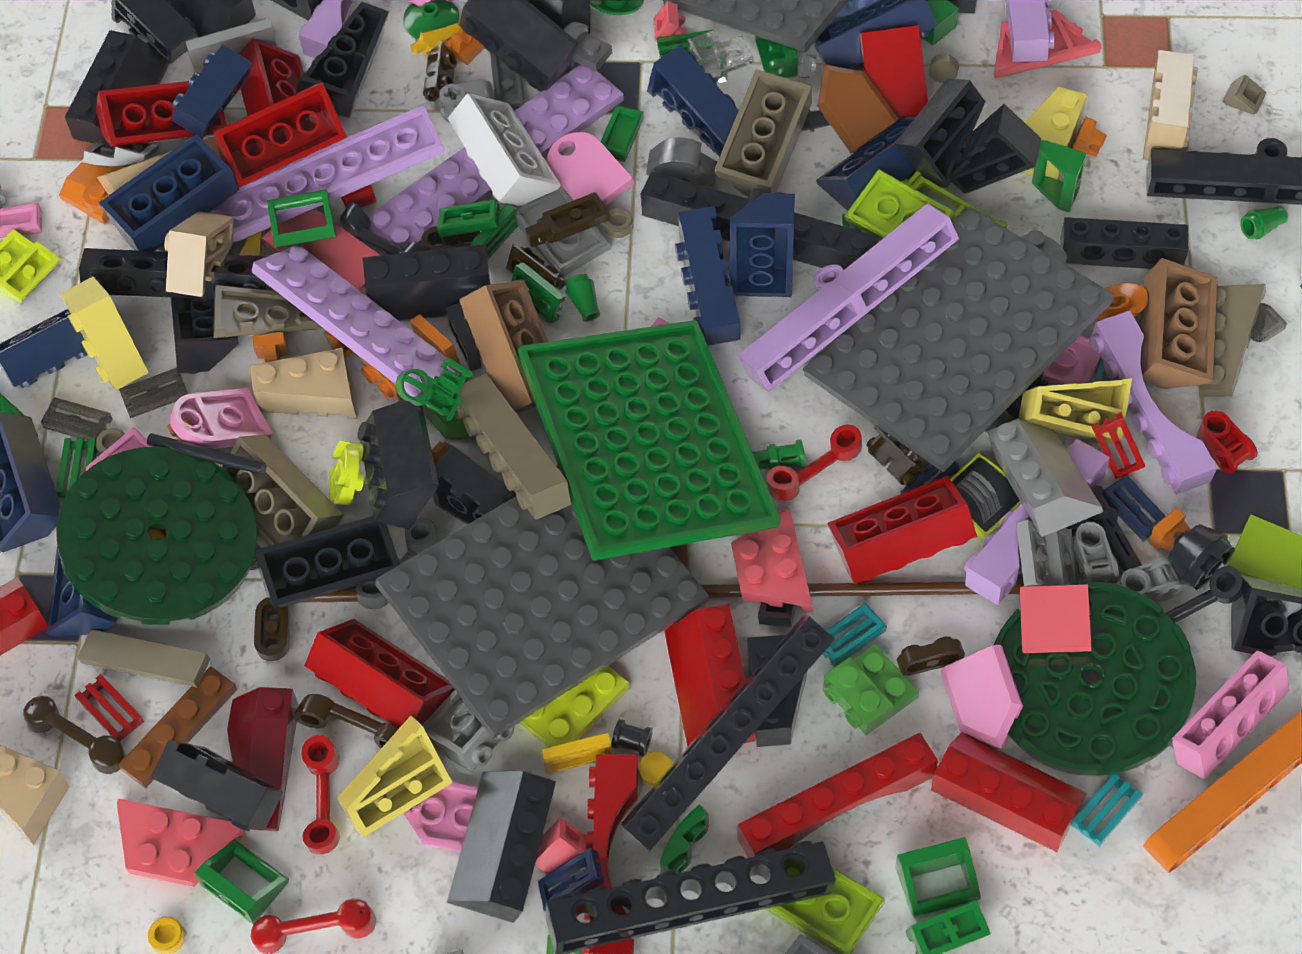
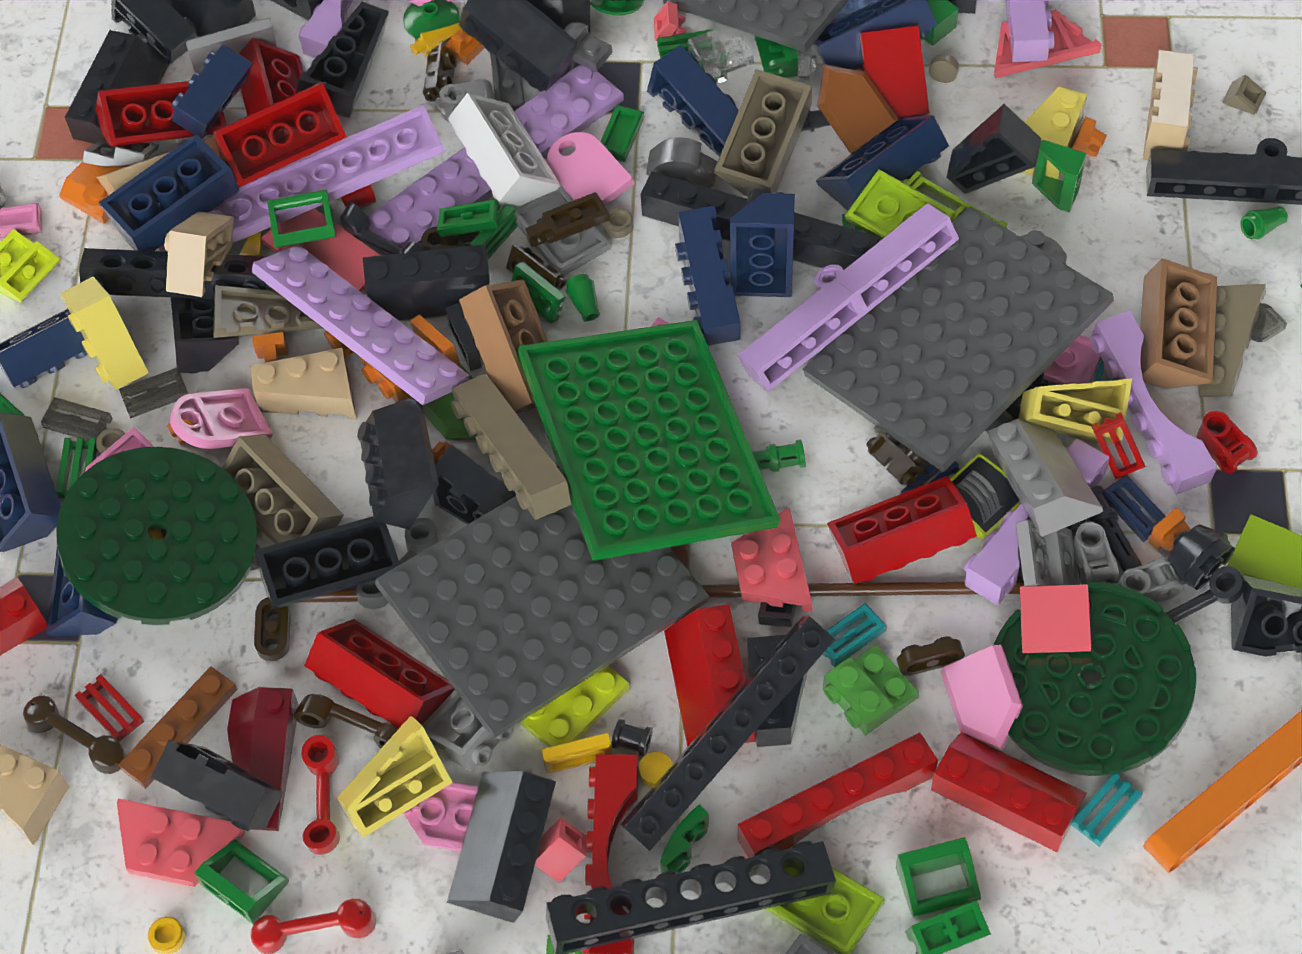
dark tan tile [77,629,210,688] -> none
black bar [147,433,266,475] -> none
neon yellow plate [328,440,364,506] -> none
green piece [395,358,473,421] -> none
dark blue tile [538,848,605,912] -> none
red piece [766,424,862,501] -> none
black wedge [894,79,986,188] -> none
black brick [1060,217,1189,269] -> none
orange dish [1094,283,1149,322] -> none
bright pink brick [1172,650,1289,780] -> none

